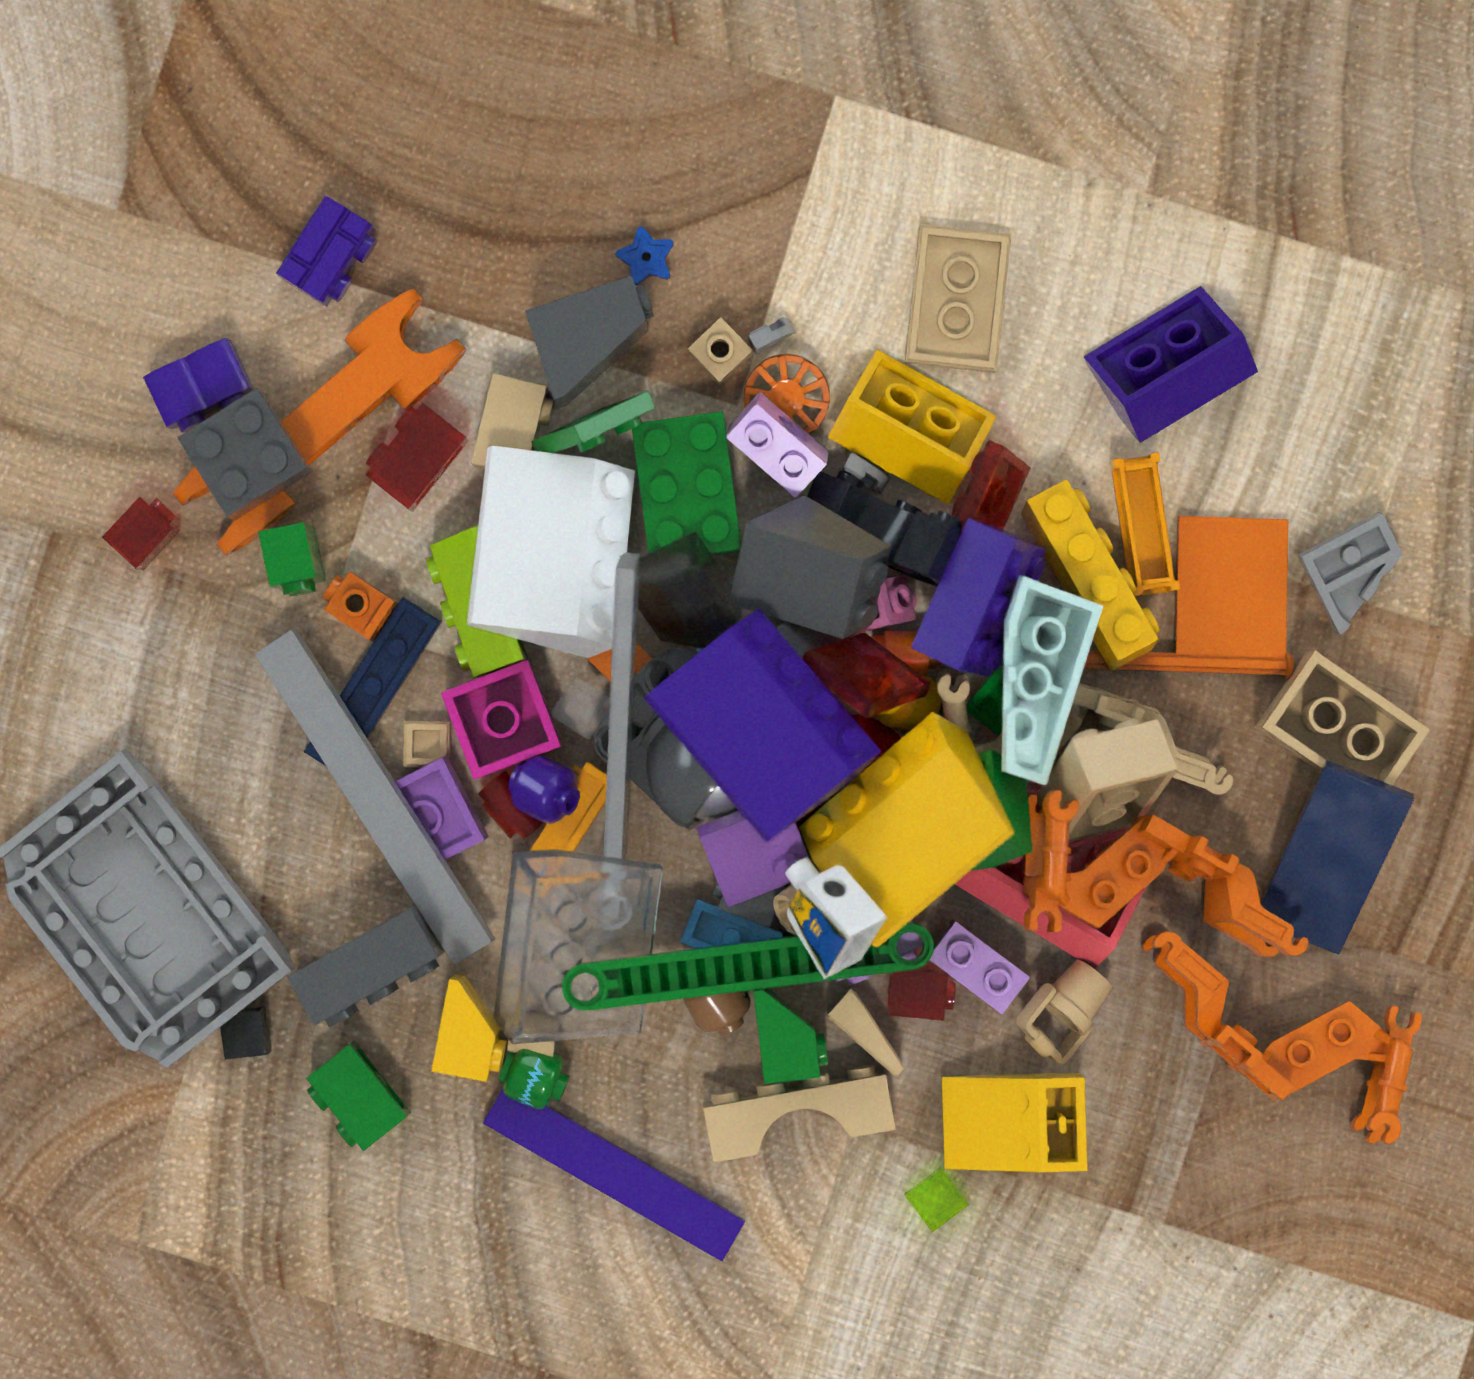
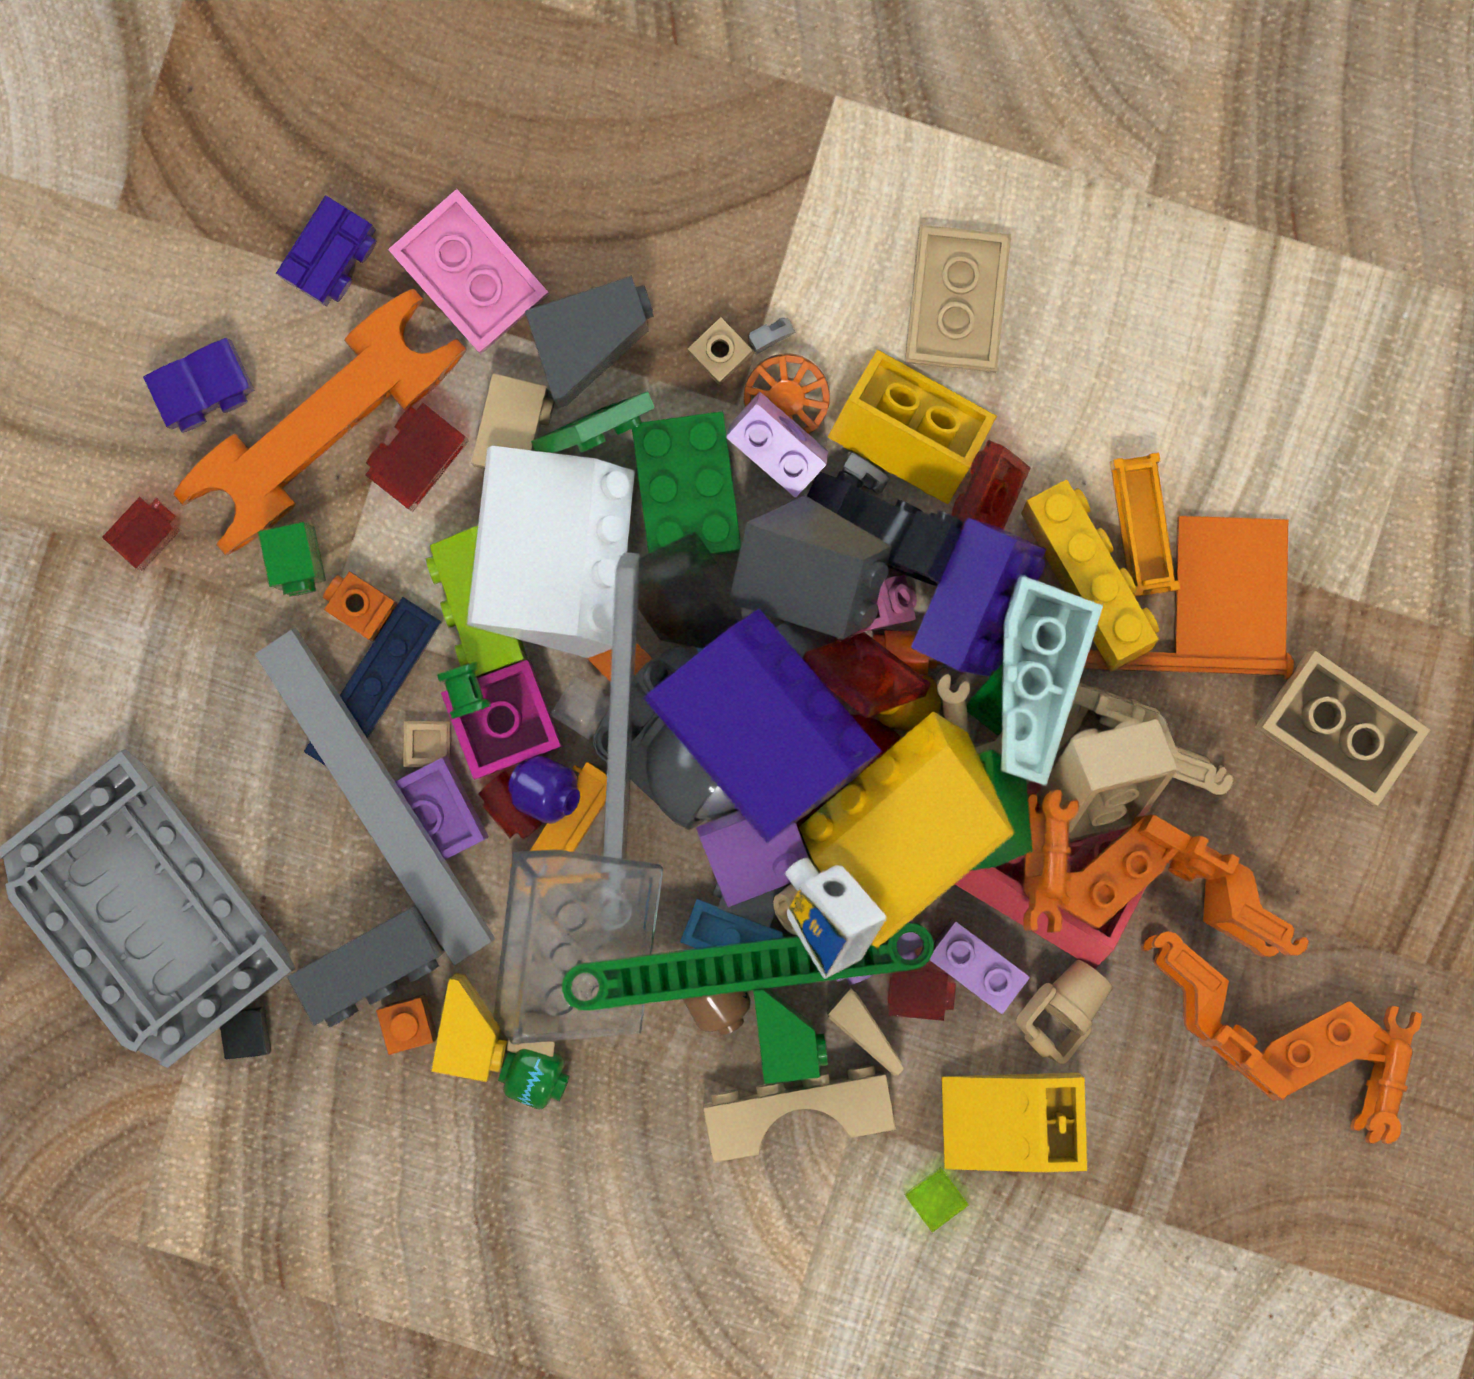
dark grey brick [177,388,313,521] -> none
green brick [306,1040,411,1151] -> none
dark purple tile [483,1089,745,1261] -> none
blue plate [615,226,674,286] -> none
dark purple slope [1084,286,1258,443] -> none
dark blue tile [1260,760,1414,955] -> none
light grey wing [1297,512,1402,634] -> none
none -> orange brick [376,994,438,1055]
none -> bright pink plate [388,189,549,355]
none -> green bush [437,662,491,719]

